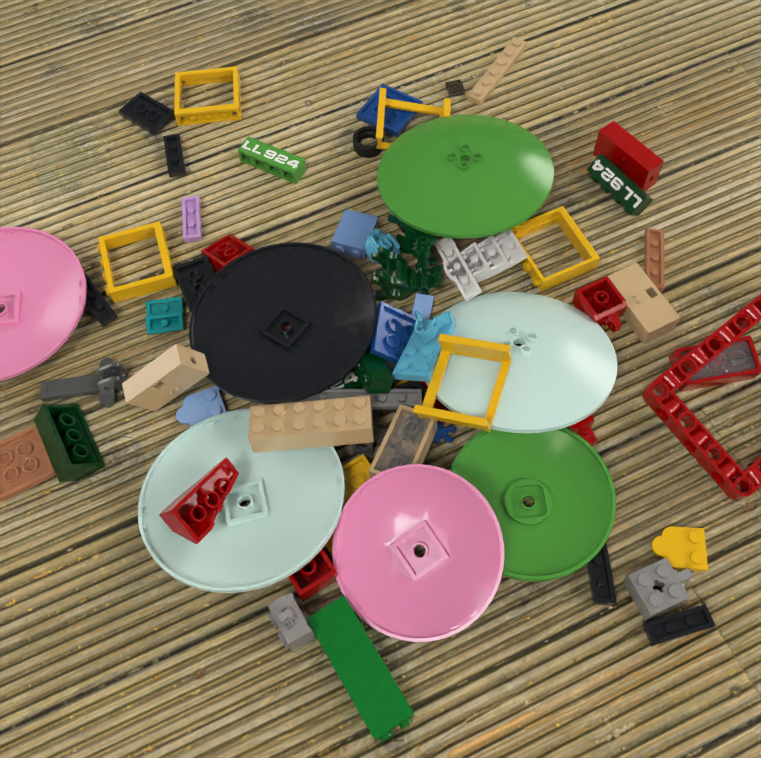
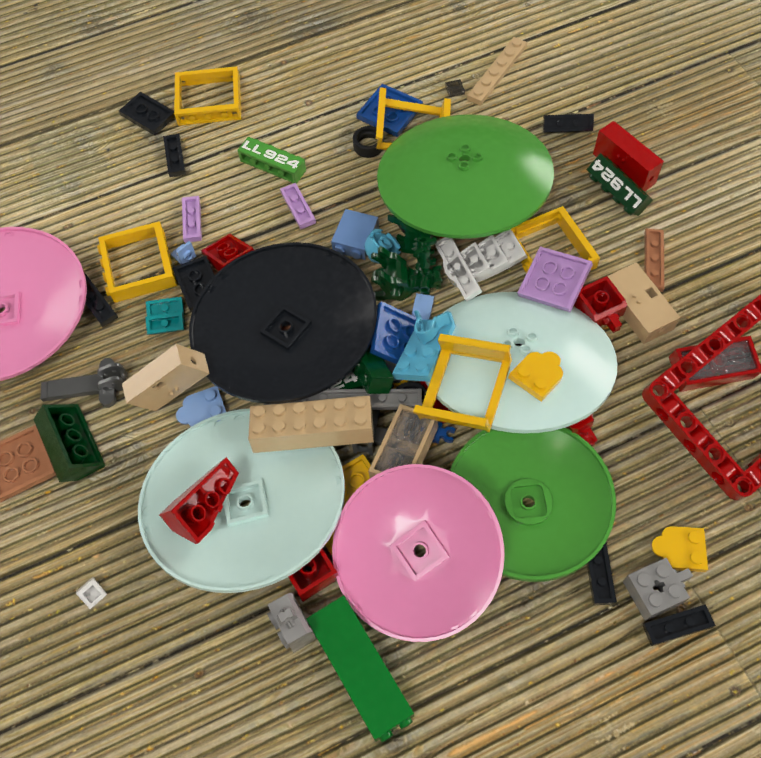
none -> white slope [76,577,107,609]
none -> light blue bracket [171,241,196,264]
none -> lavender plate [280,183,316,229]
none -> yellow plate [508,352,563,402]
none -> lavender plate [517,246,593,312]
none -> black plate [543,114,594,132]

